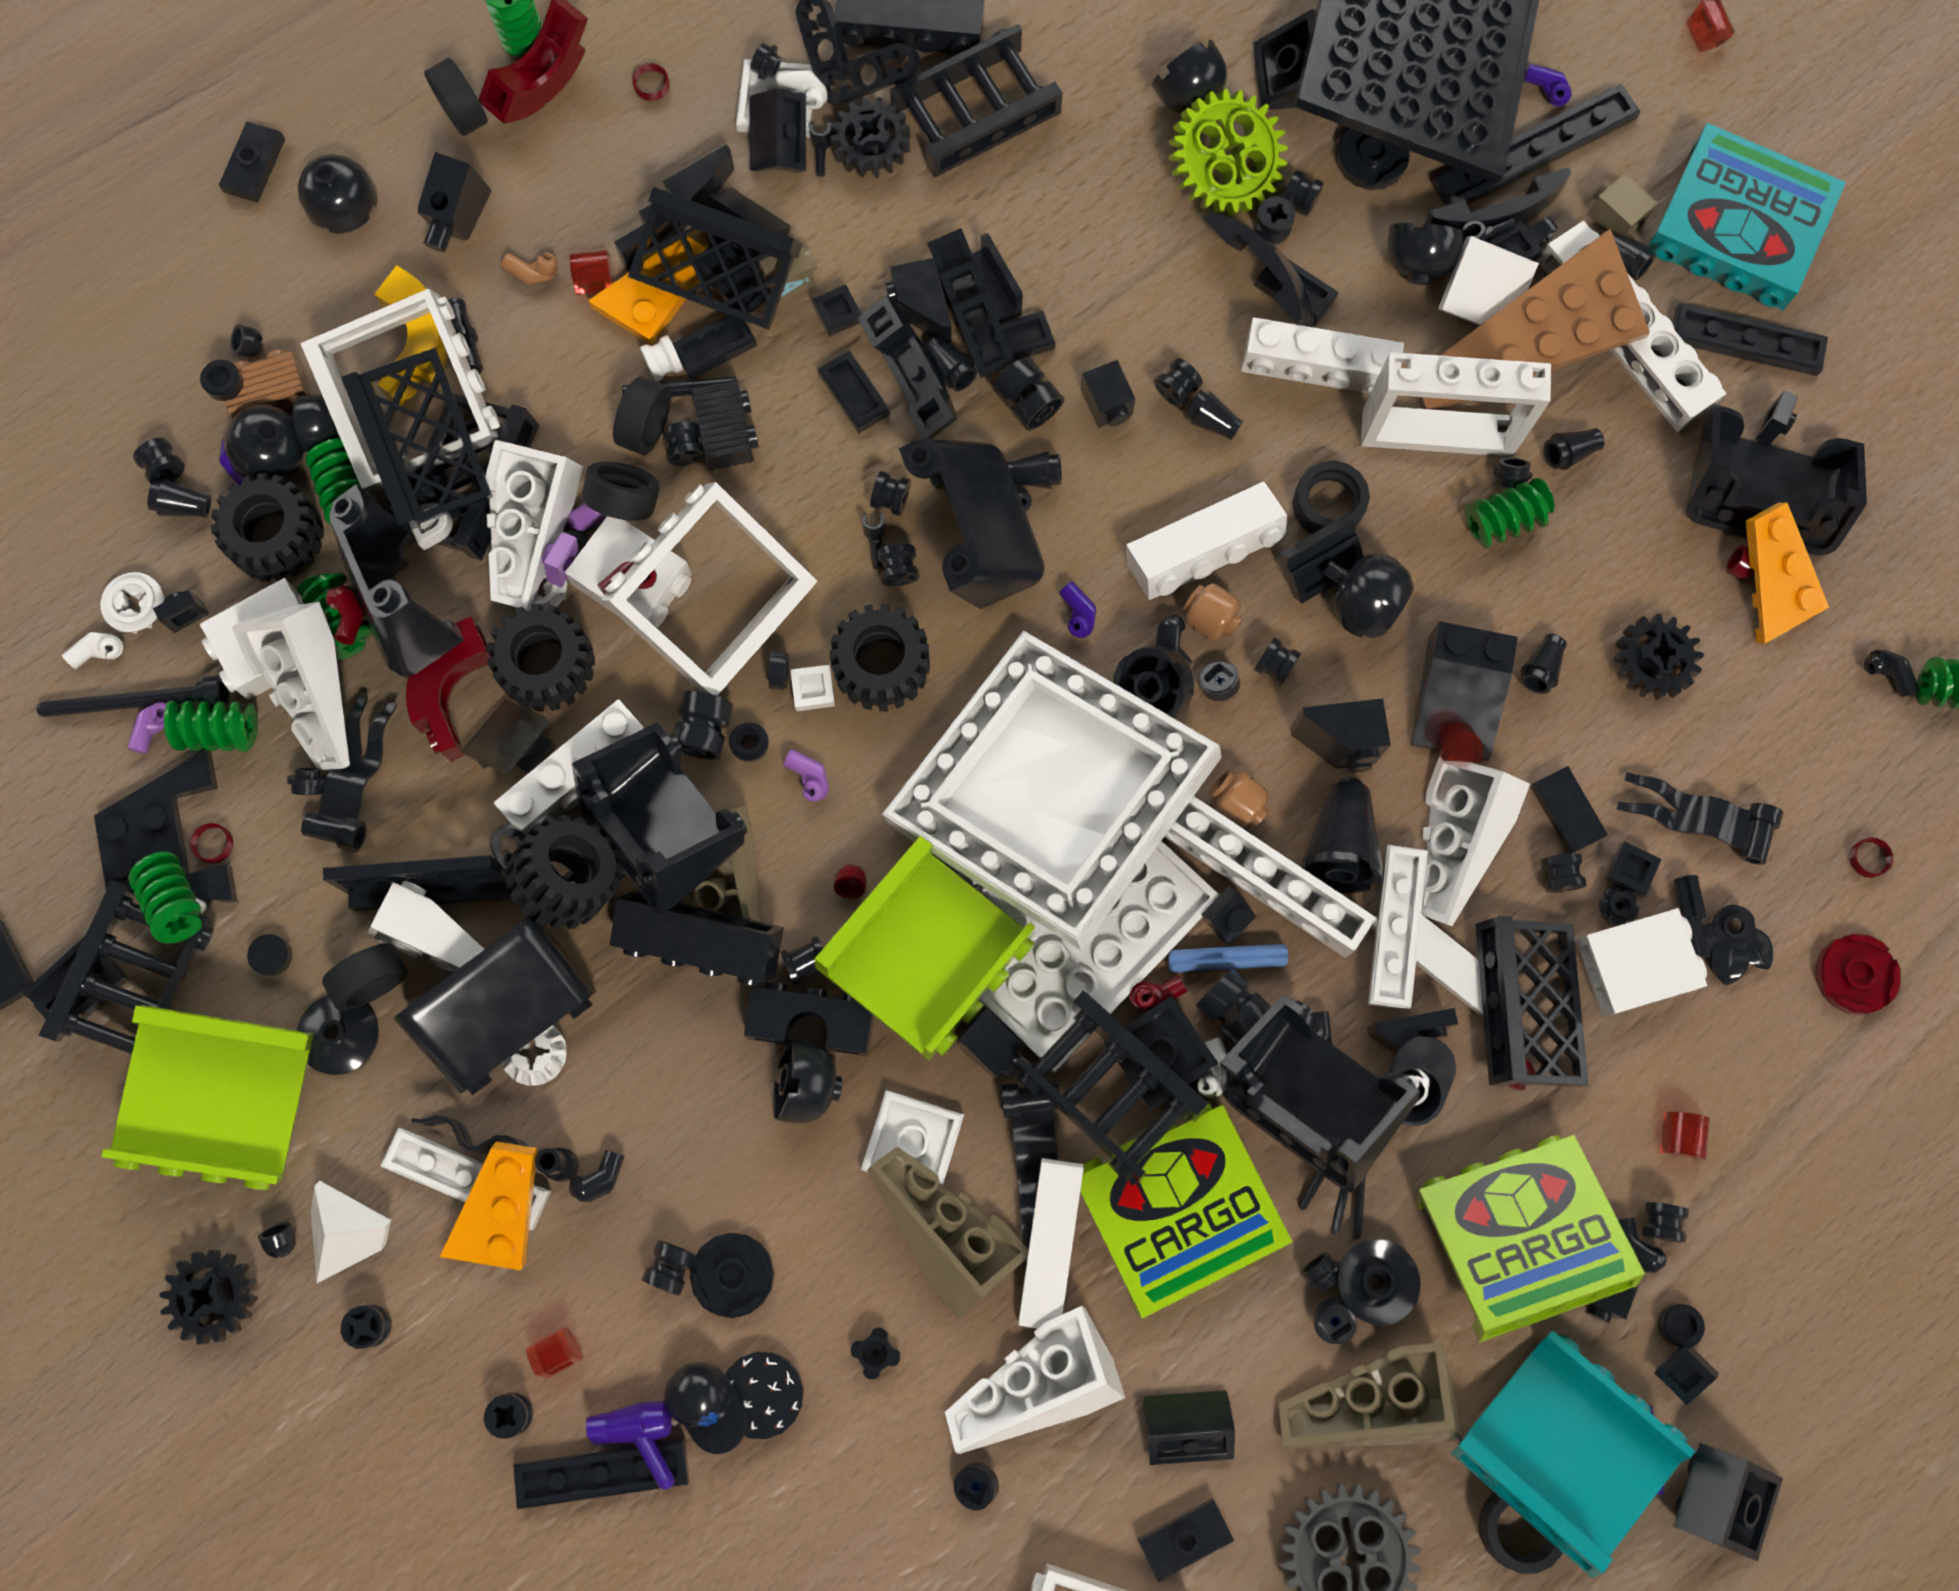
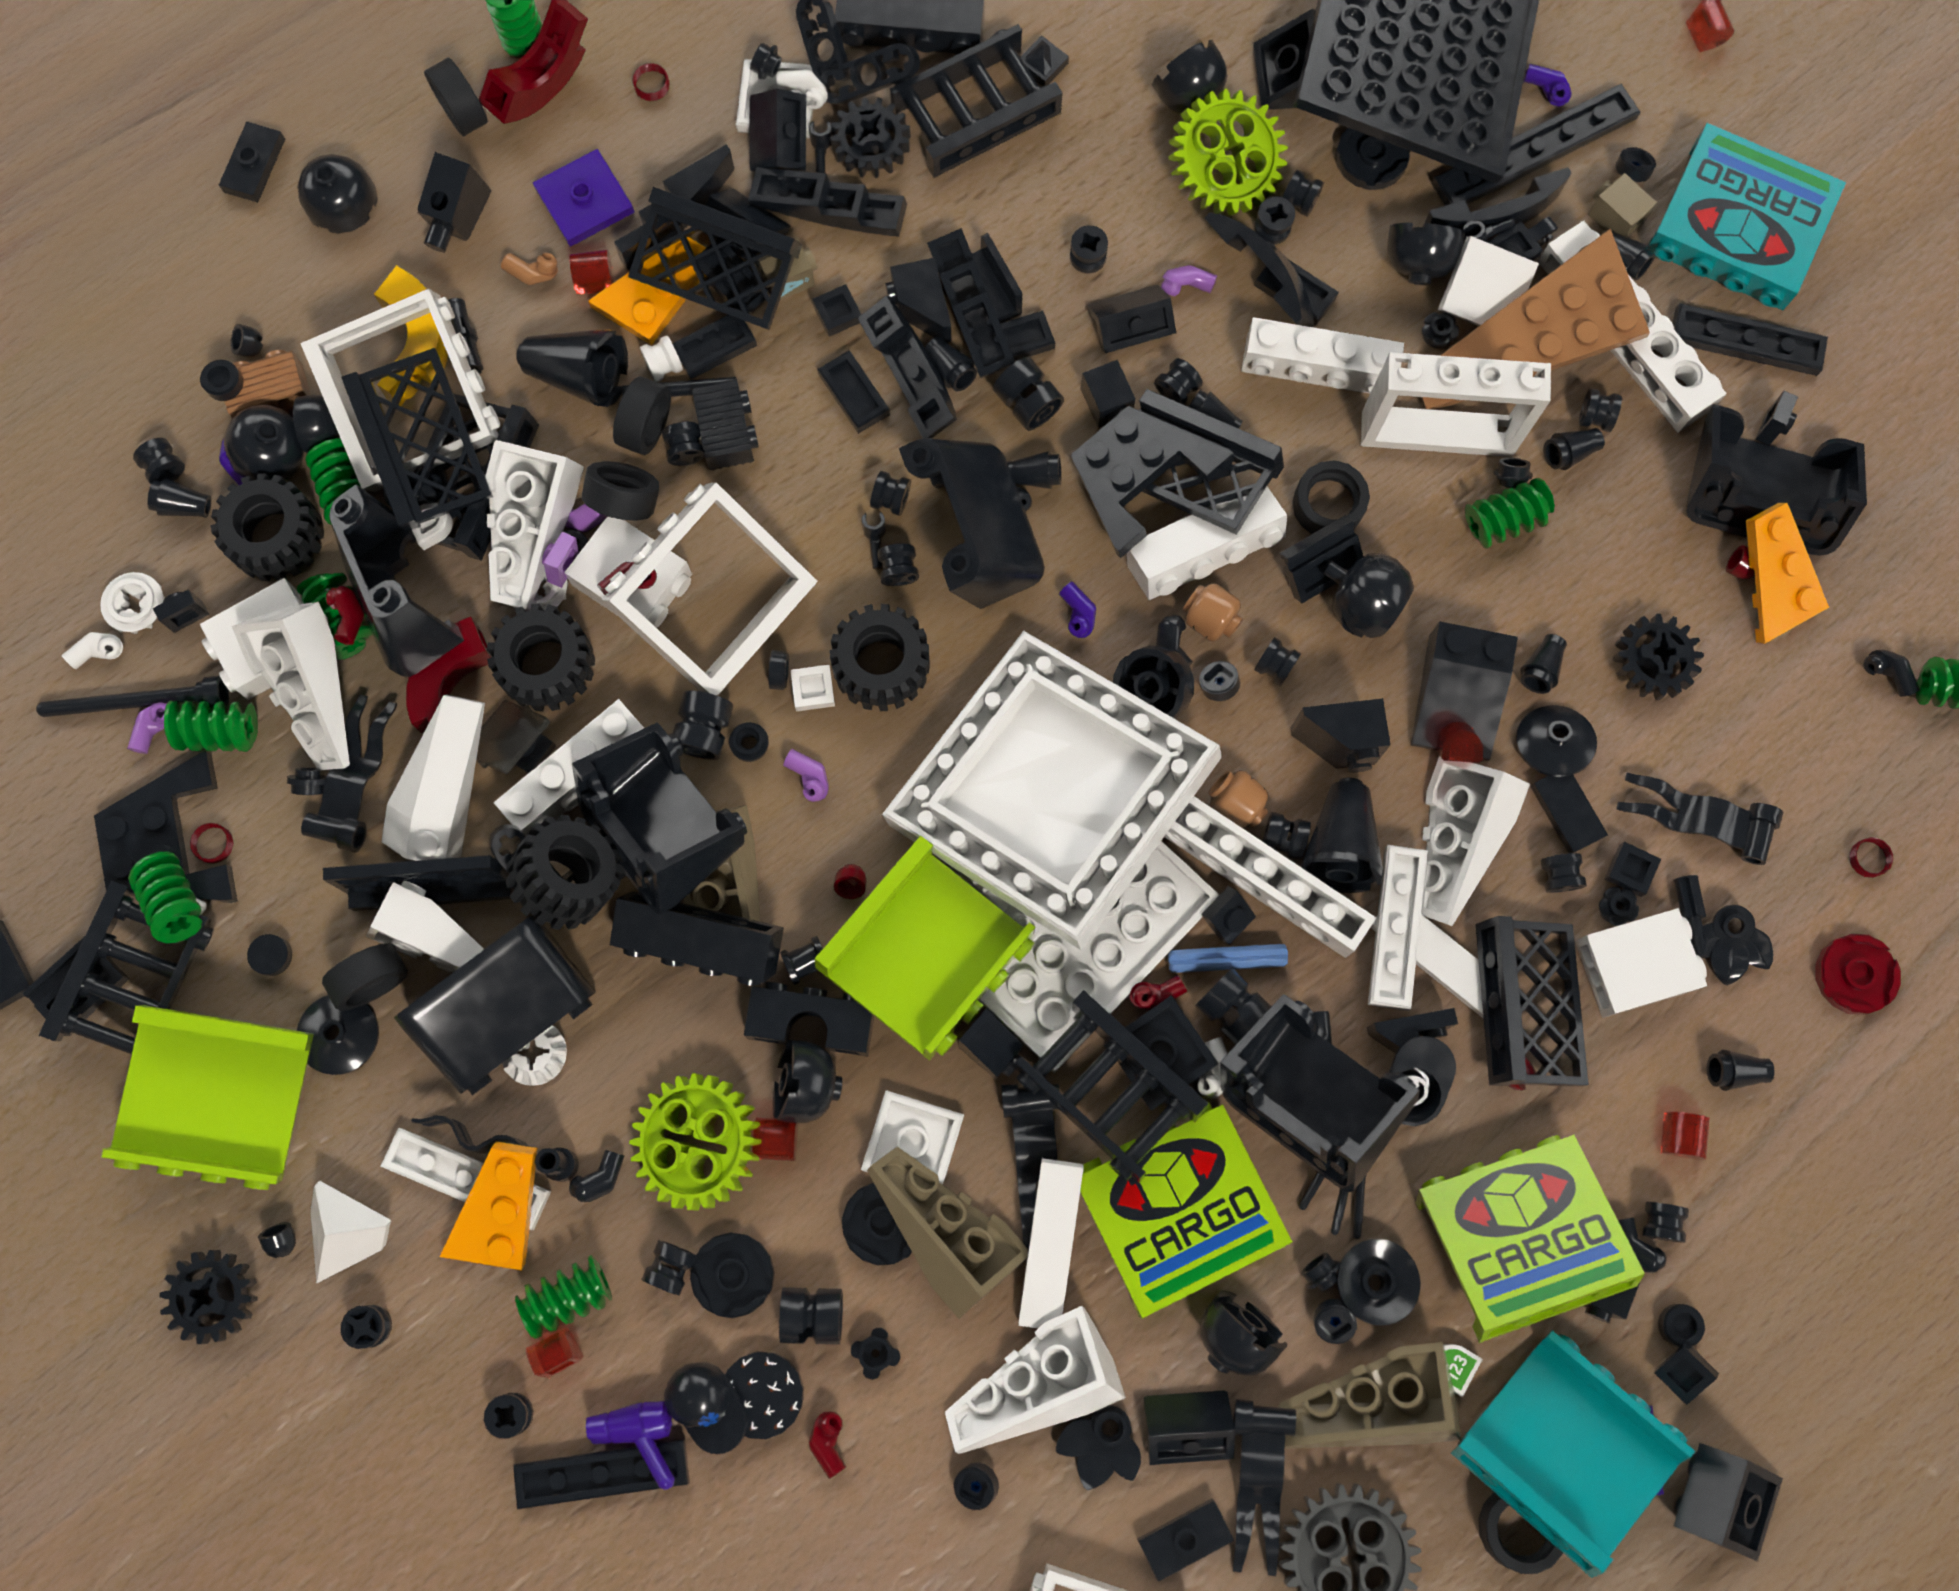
none -> white wedge [381,695,485,861]
none -> green piece [515,1255,612,1339]
none -> black cone [516,329,628,407]
none -> dark purple plate [532,149,635,247]
none -> lime gear [629,1073,762,1211]
none -> black slope [748,167,907,237]
none -> clear red brick [752,1117,798,1162]
none -> black wheel [779,1287,843,1345]
none -> dark red arm [808,1411,847,1479]
none -> black tile [842,1183,912,1266]
none -> black tile [1021,35,1069,87]
none -> black plate [1056,1405,1141,1490]
none -> black wheel [1070,225,1109,274]
none -> black wing [1071,406,1234,558]
none -> black panel [1088,285,1177,354]
none -> black fence [1139,389,1284,535]
none -> medium lavender arm [1161,265,1217,296]
none -> black cylinder [1200,1290,1287,1375]
none -> black flag [1233,1399,1296,1576]
none -> black wheel [1262,812,1311,860]
none -> black plate [1422,312,1459,348]
none -> tile [1444,1344,1483,1397]
none -> black dish [1516,705,1597,777]
none -> black wheel [1579,388,1622,432]
none -> black tile [1615,147,1656,182]
none -> black cone [1706,1050,1775,1091]

